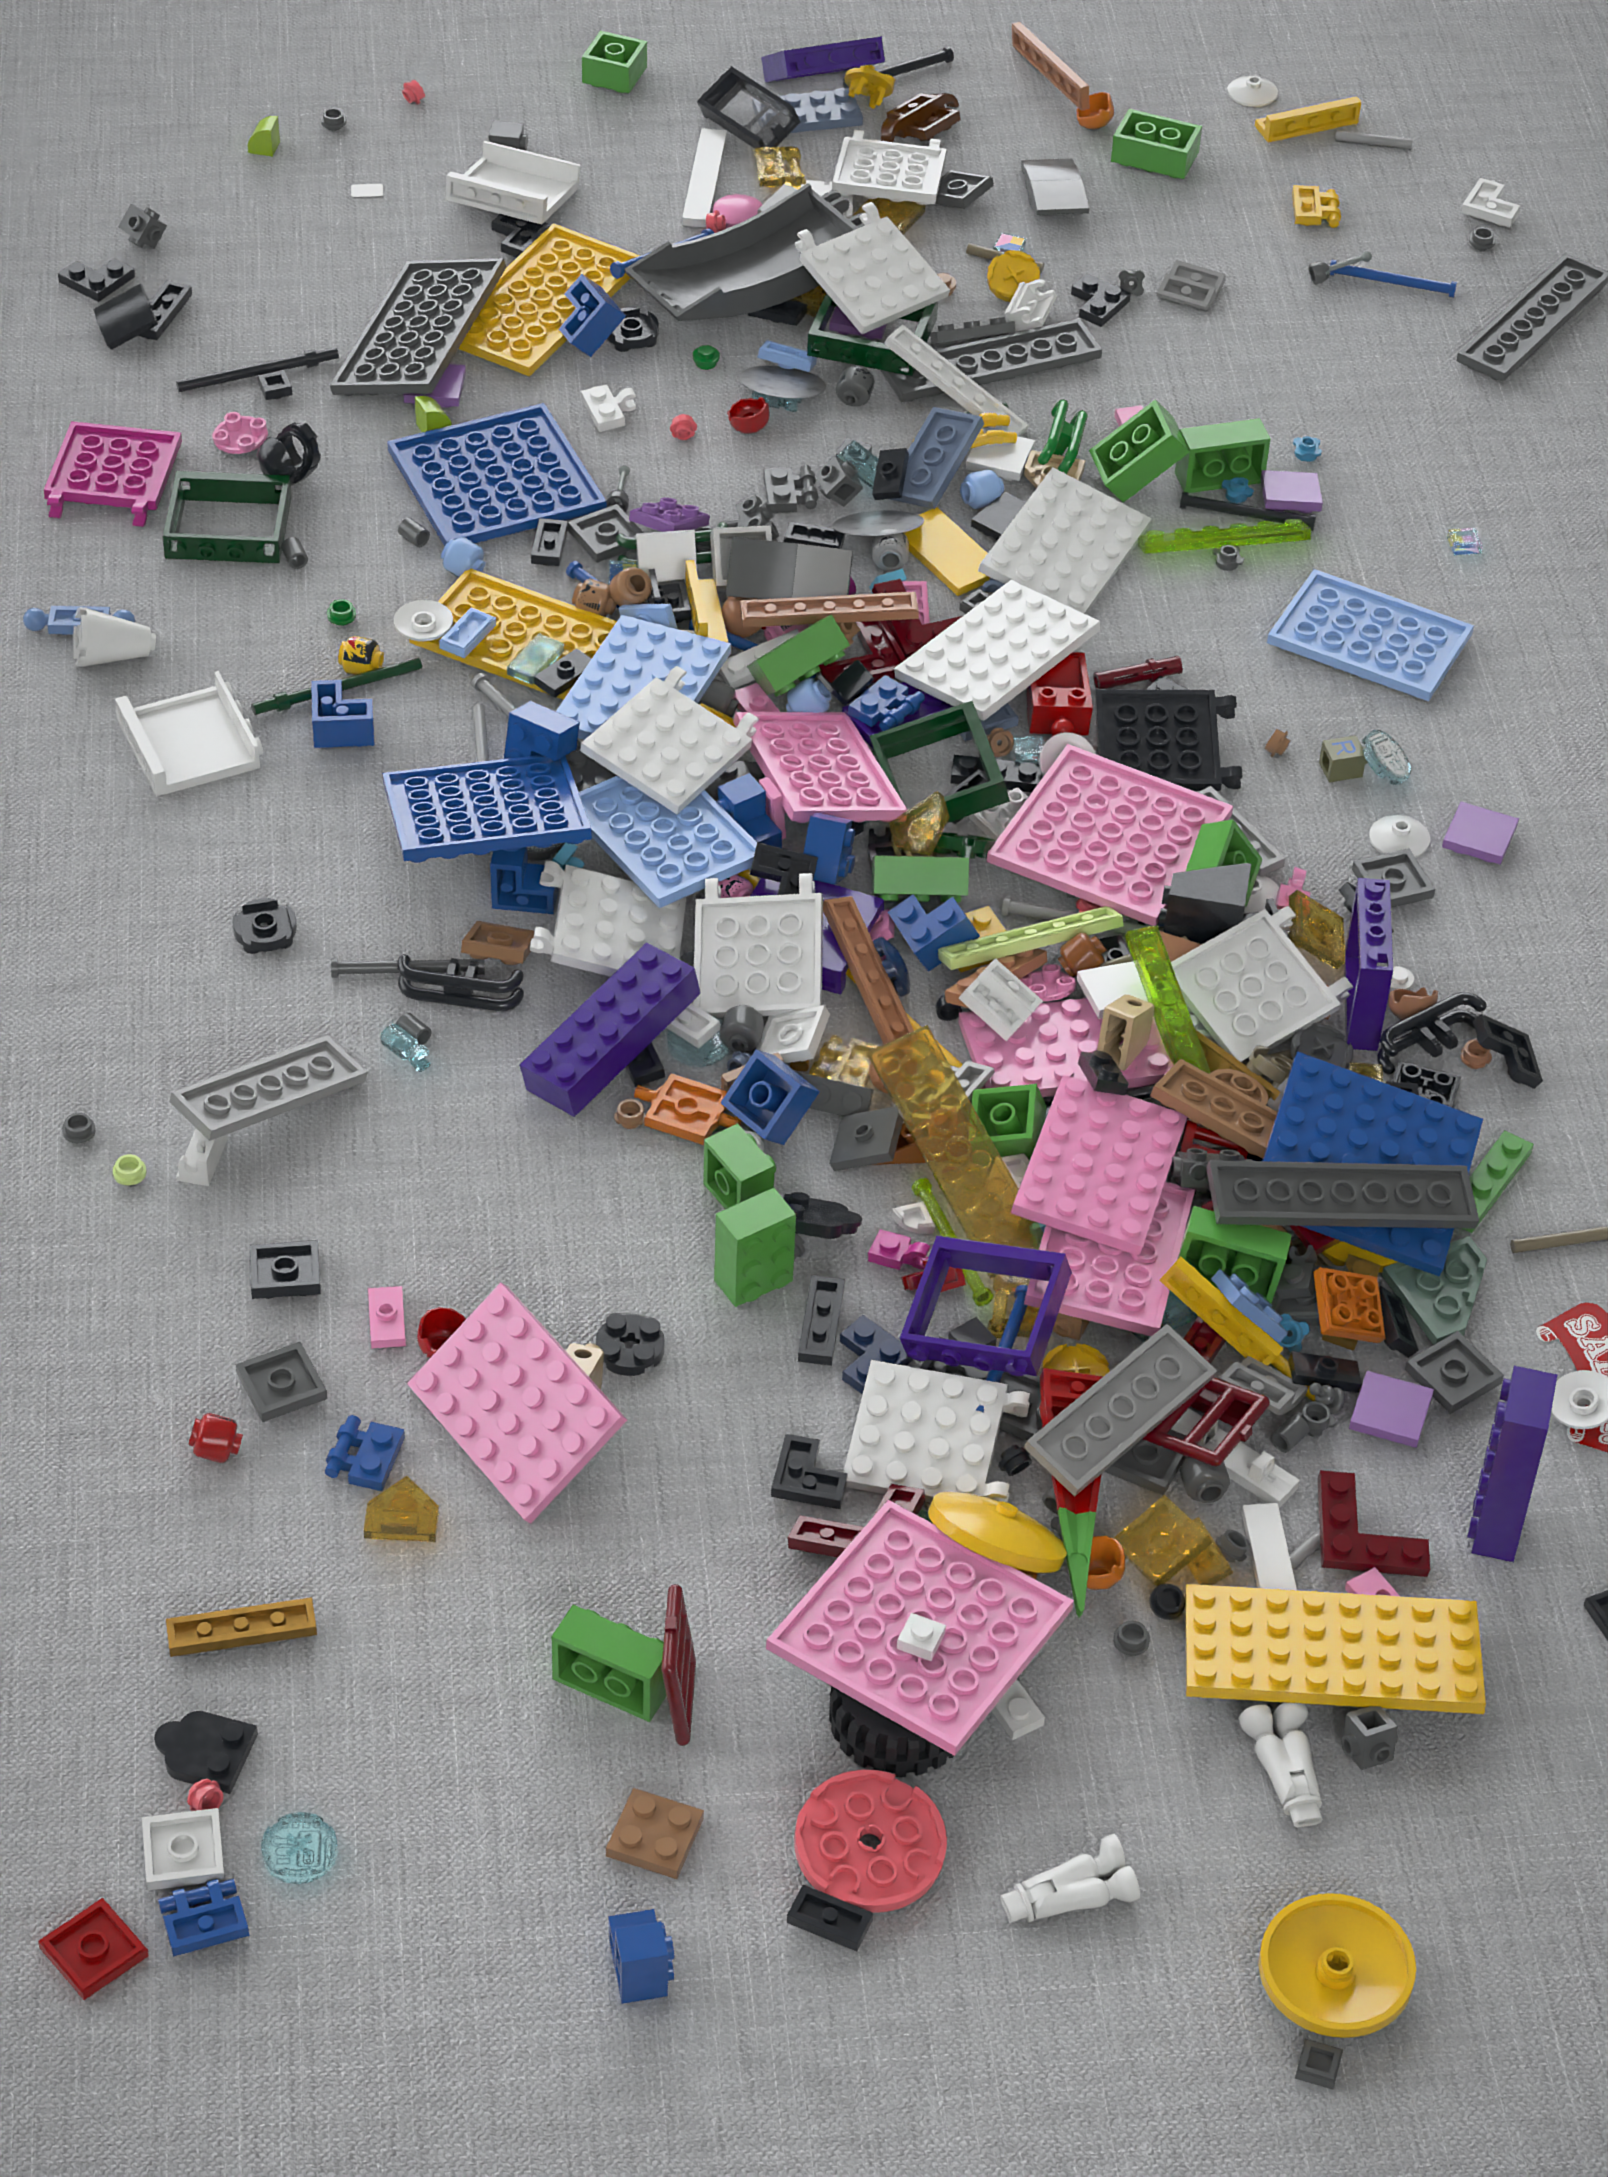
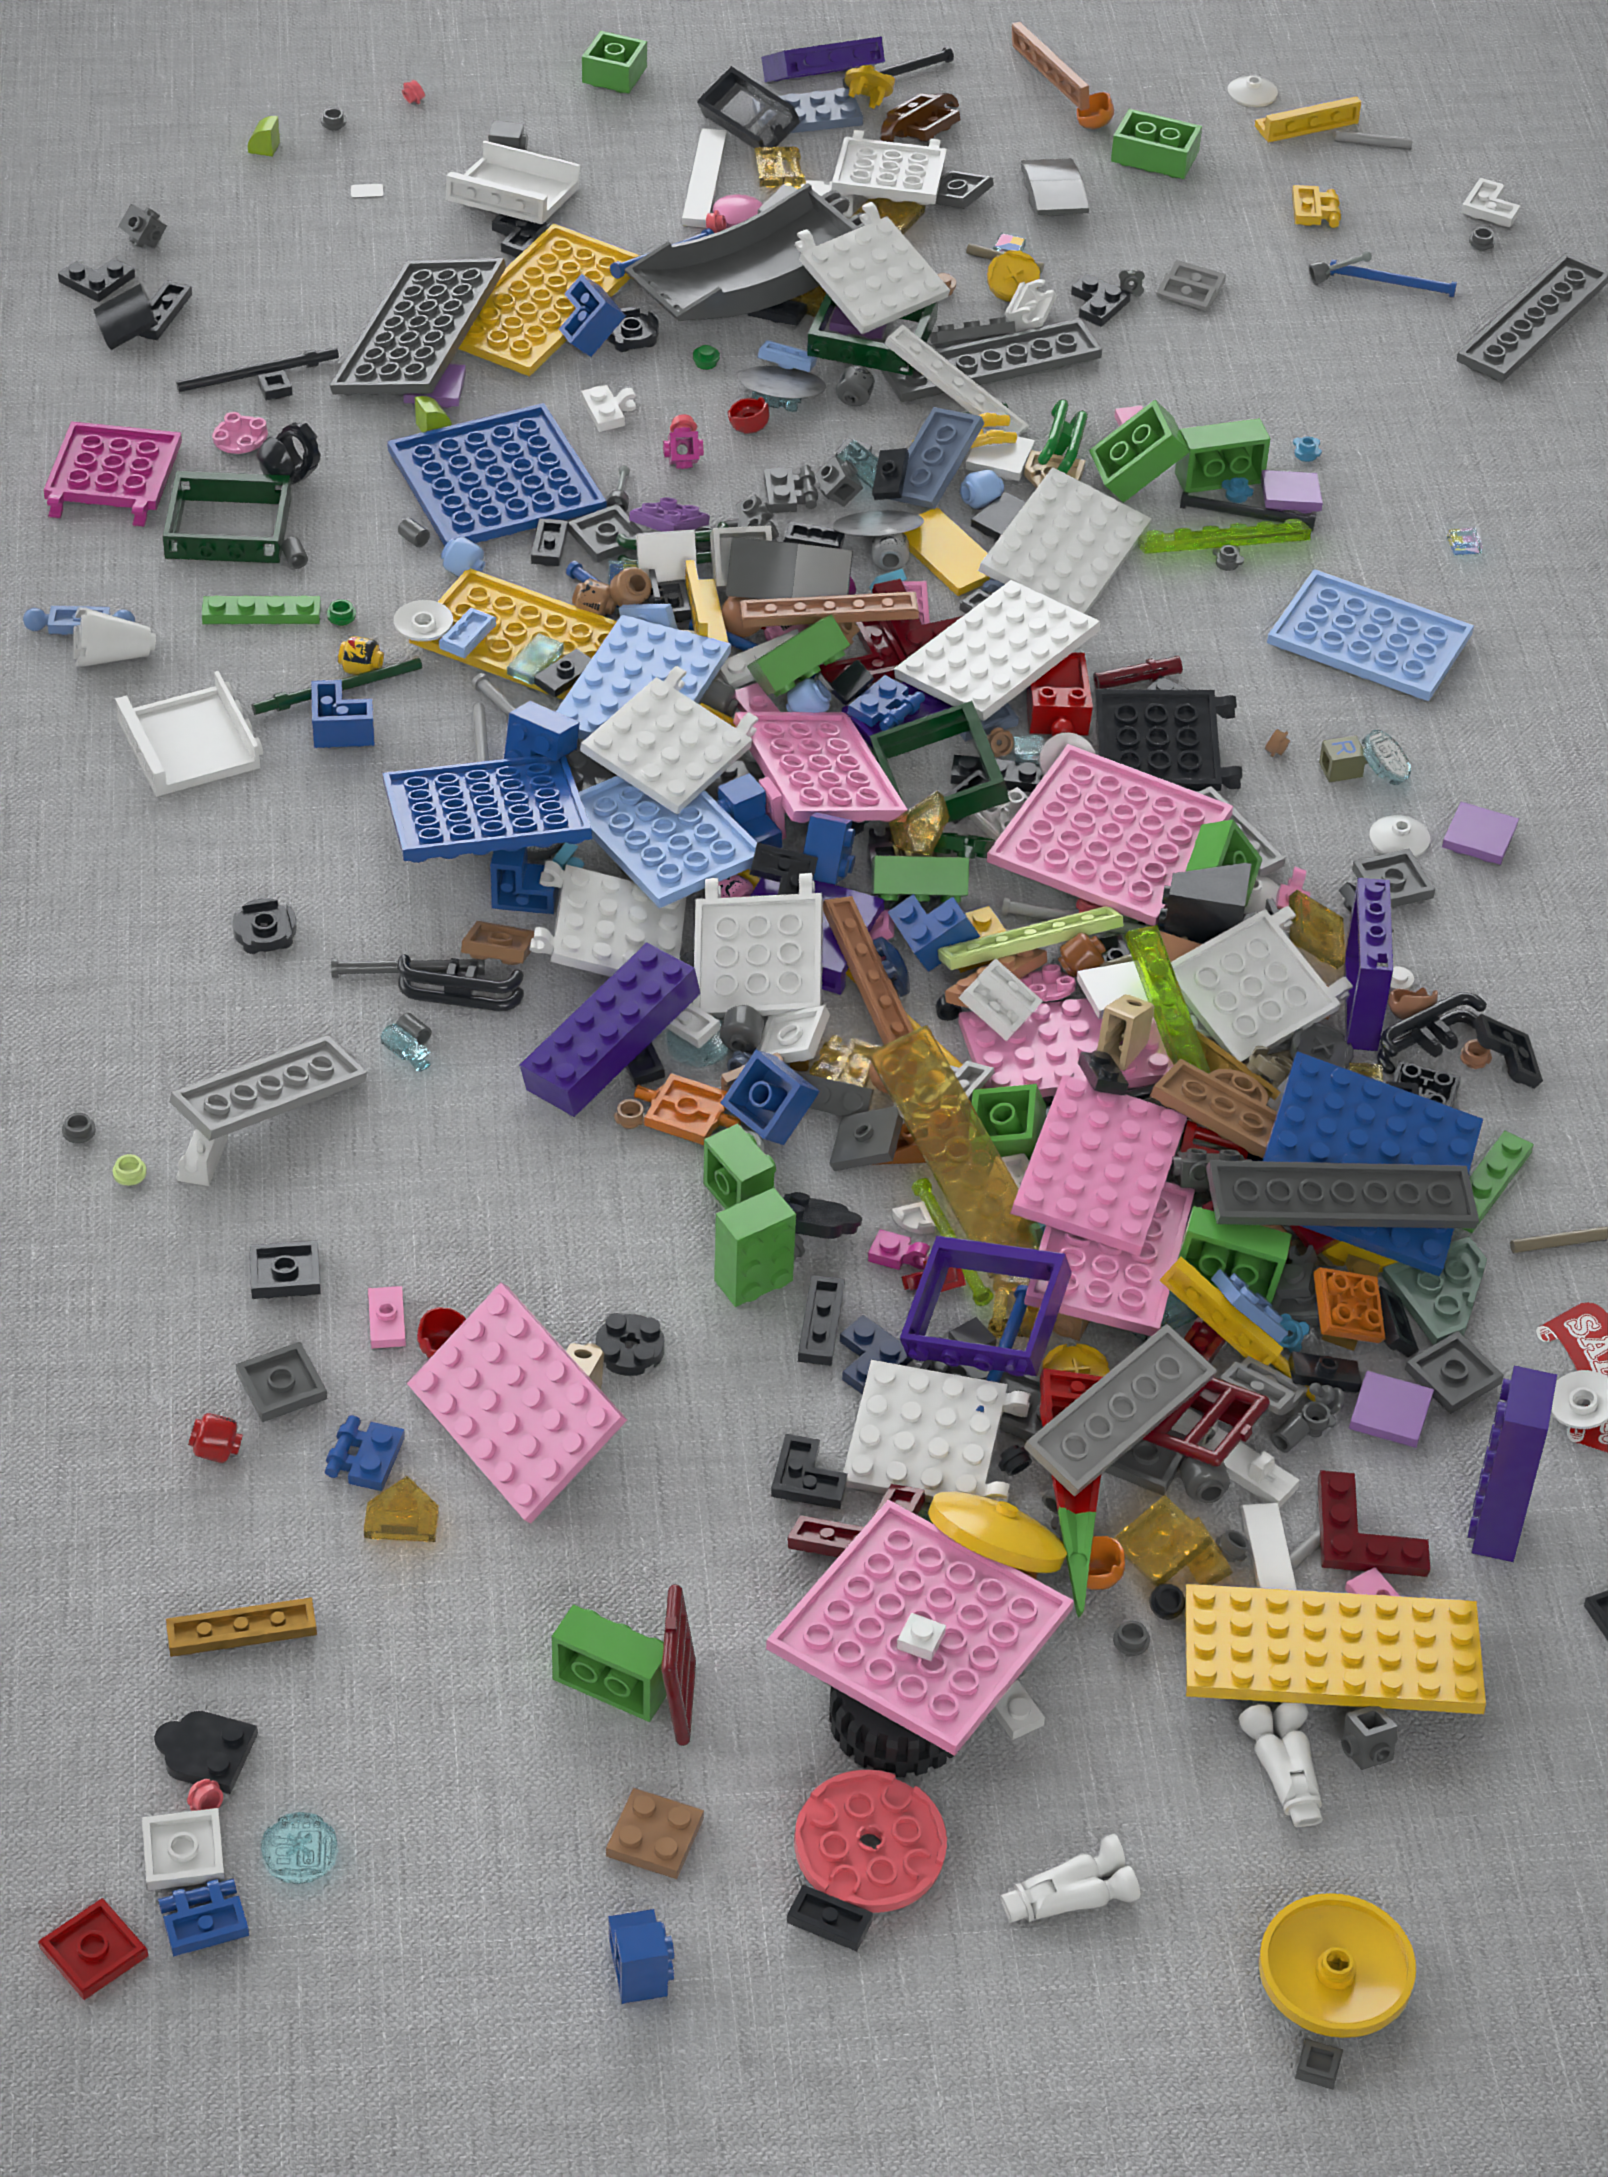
none -> bright green plate [201,595,321,624]
none -> dark pink brick [663,427,704,469]

